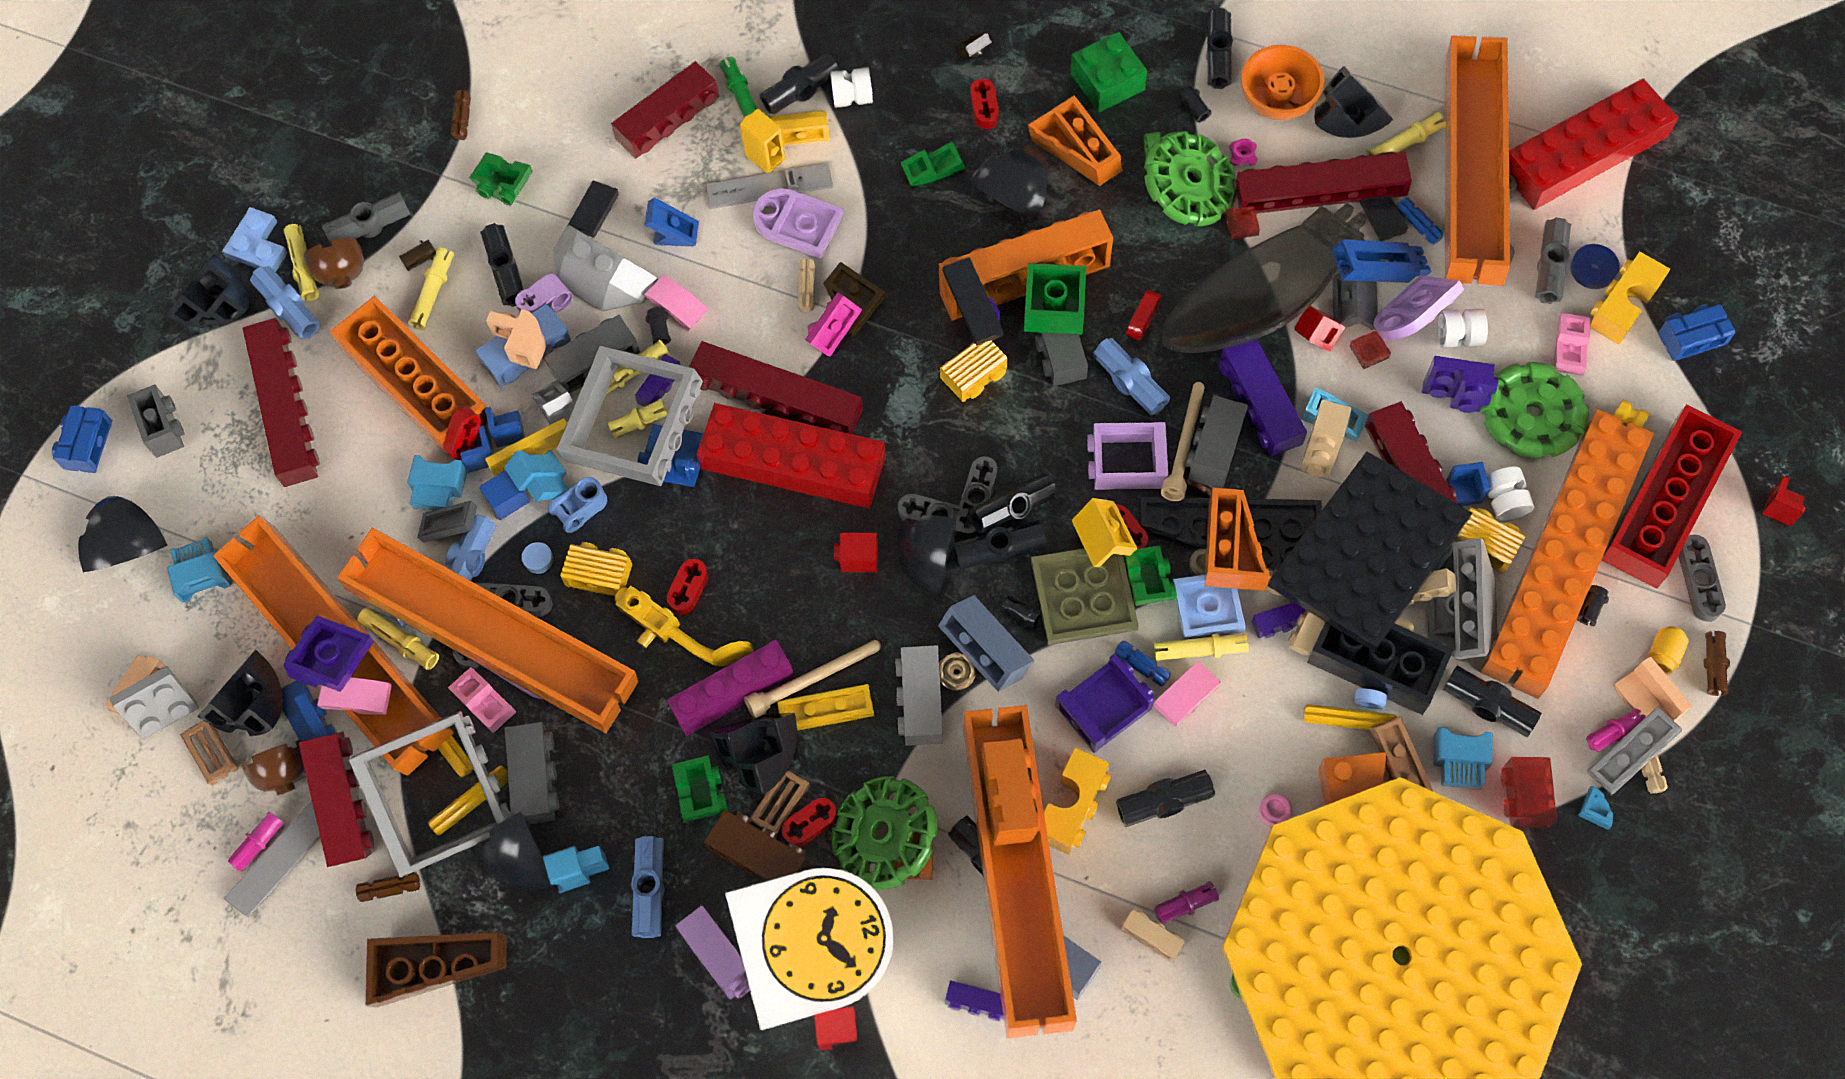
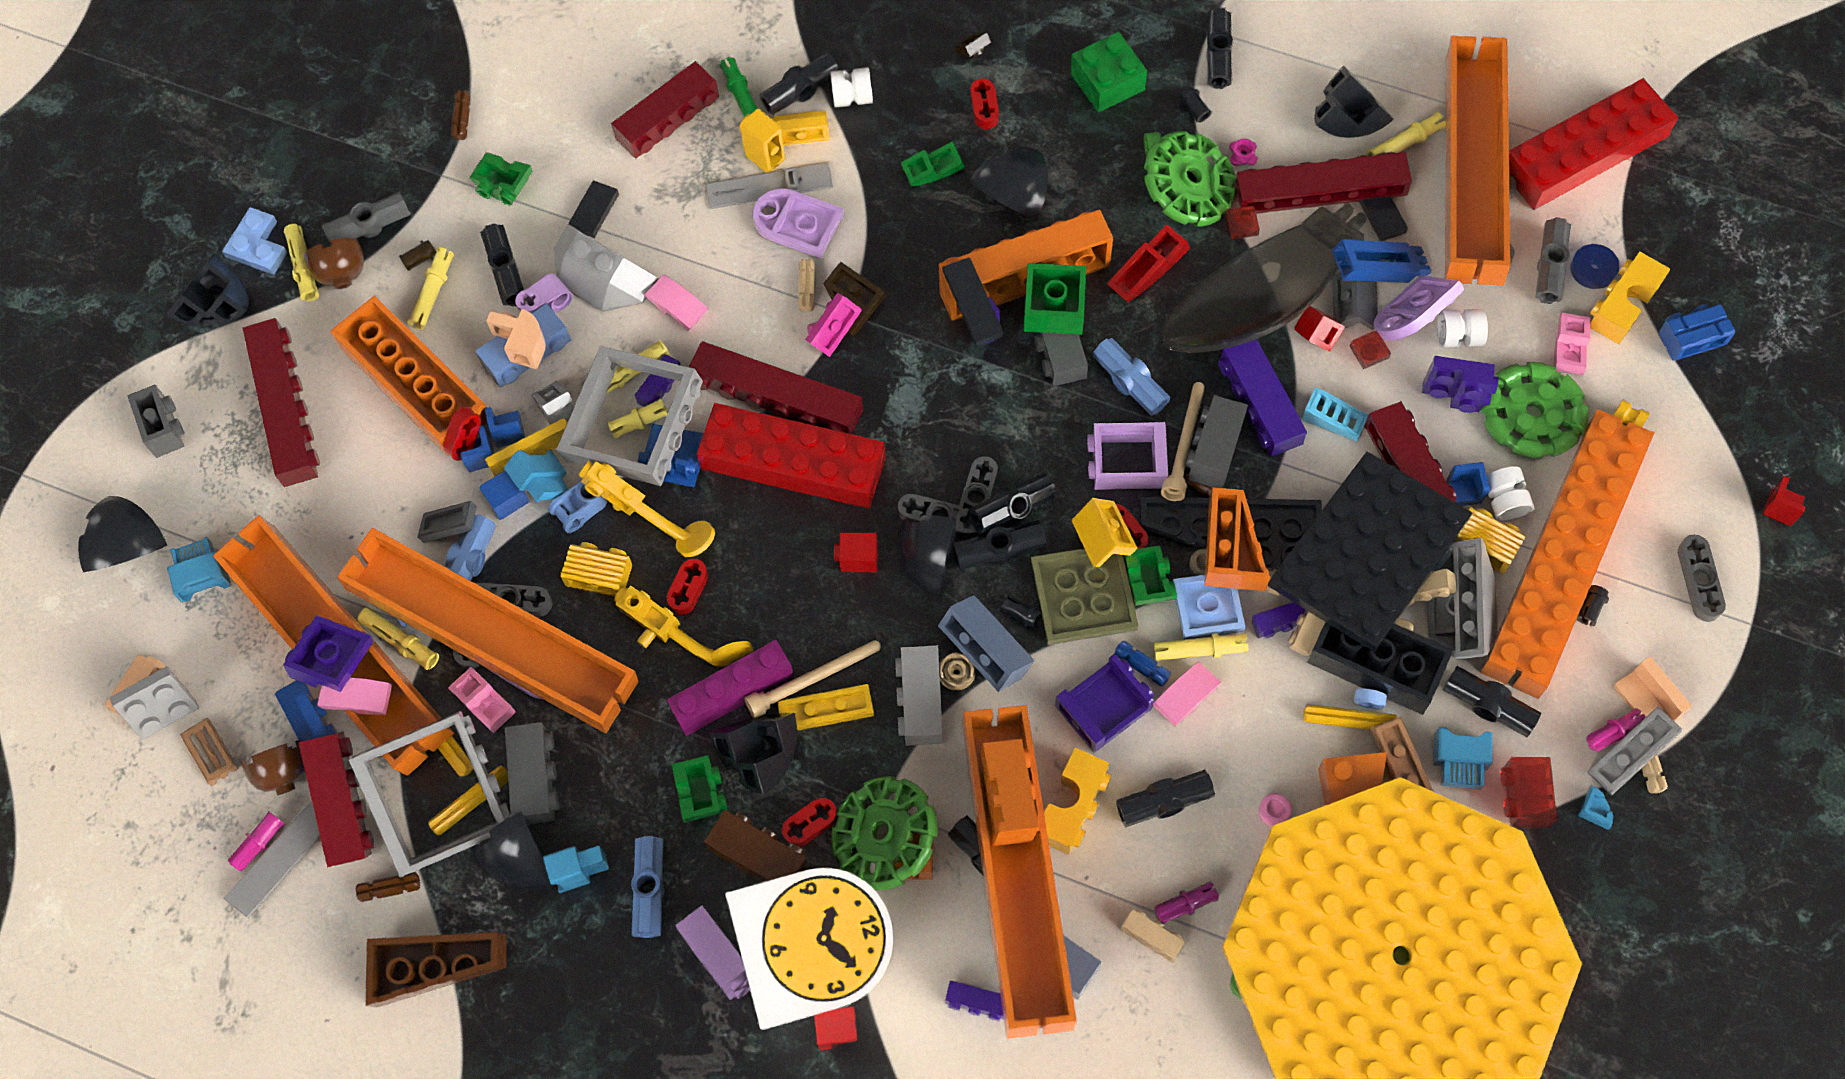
blue brick [52,405,113,473] -> none
black brick [197,649,283,736] -> none
medium blue piece [250,266,321,339] -> none
dark azure piece [407,455,468,511] -> none
light blue tile [522,542,554,574] -> none
dark grey brick [544,315,640,394] -> none
blue slope [644,198,699,247] -> none
black pin [645,307,671,345] -> none
medium nougat tile [750,770,810,836] -> none
yellow brick [940,341,1007,402] -> none
orange wedge [1028,95,1123,186] -> none
red beam [1126,289,1162,341] -> none
orange piece [1241,45,1324,121] -> none
tan brick [1300,400,1352,478] -> none
blue axle [1397,197,1444,245] -> none
red brick [1602,404,1742,589] -> none
yellow brick [1647,626,1689,674] -> none
reddish brown pin [1703,631,1730,696] -> none
none -> yellow piece [578,460,715,557]
none -> red slope [1107,224,1190,303]

